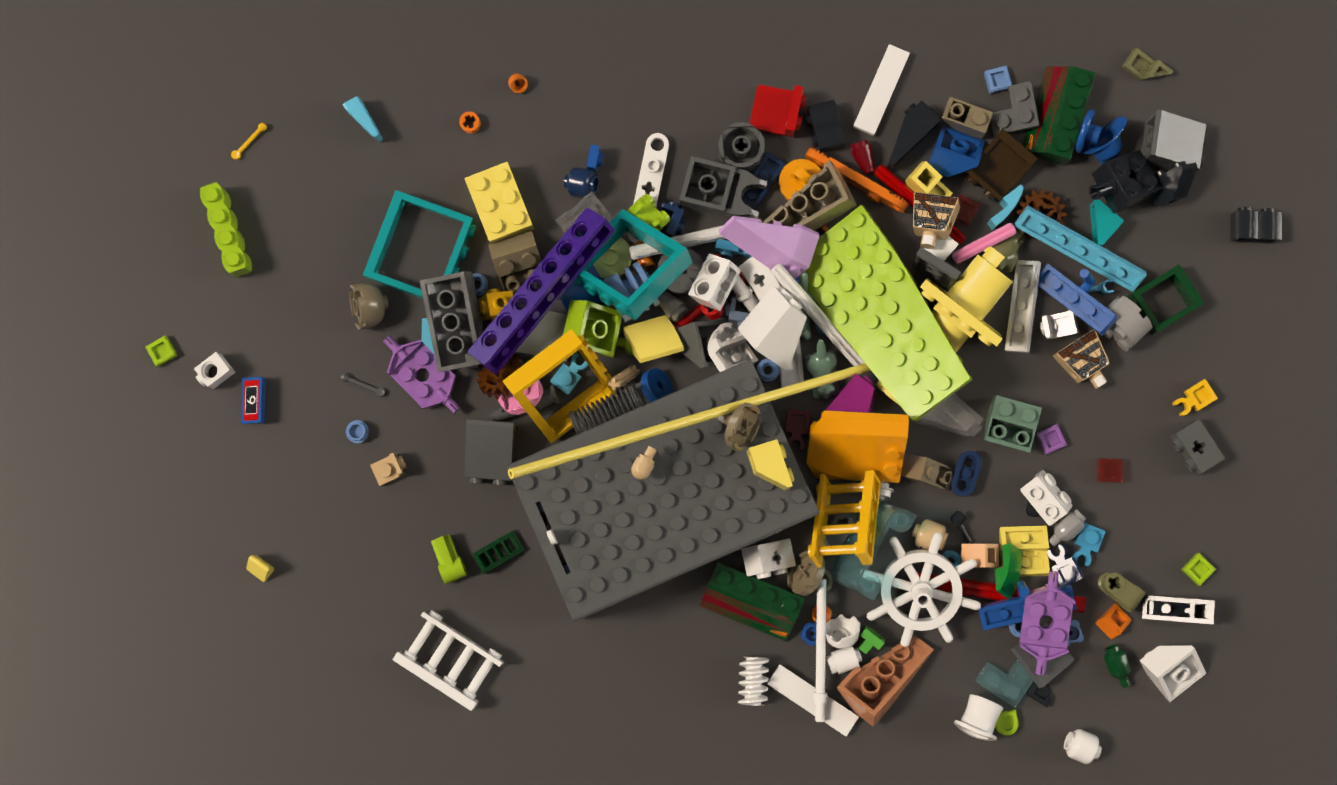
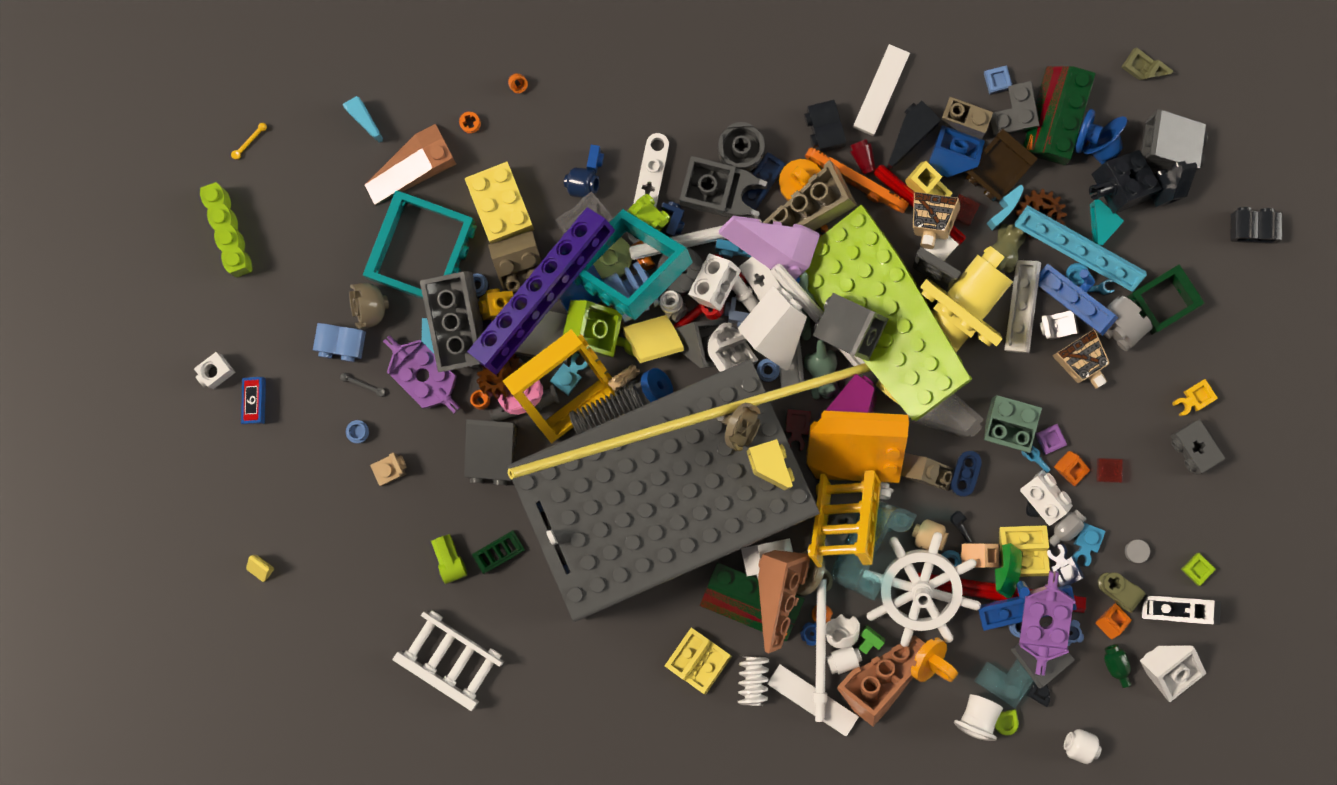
lime tile [145,335,178,367] -> none
tan cylinder [631,446,657,480] -> none
red bracket [749,85,807,138] -> none
bright pink axle [952,223,1017,264] -> none
none -> medium blue brick [313,323,366,362]
none -> nougat wedge [365,124,456,205]
none -> orange hinge [470,390,490,410]
none -> white plate [659,291,683,313]
none -> light yellow slope [665,627,732,695]
none -> nougat wedge [758,550,810,653]
none -> dark grey slope [813,293,889,361]
none -> light orange tile [911,637,958,682]
none -> dark azure hand [1021,445,1051,473]
none -> orange slope [1054,451,1090,487]
none -> dark azure plate [1066,263,1089,286]
none -> light grey tile [1125,540,1150,563]

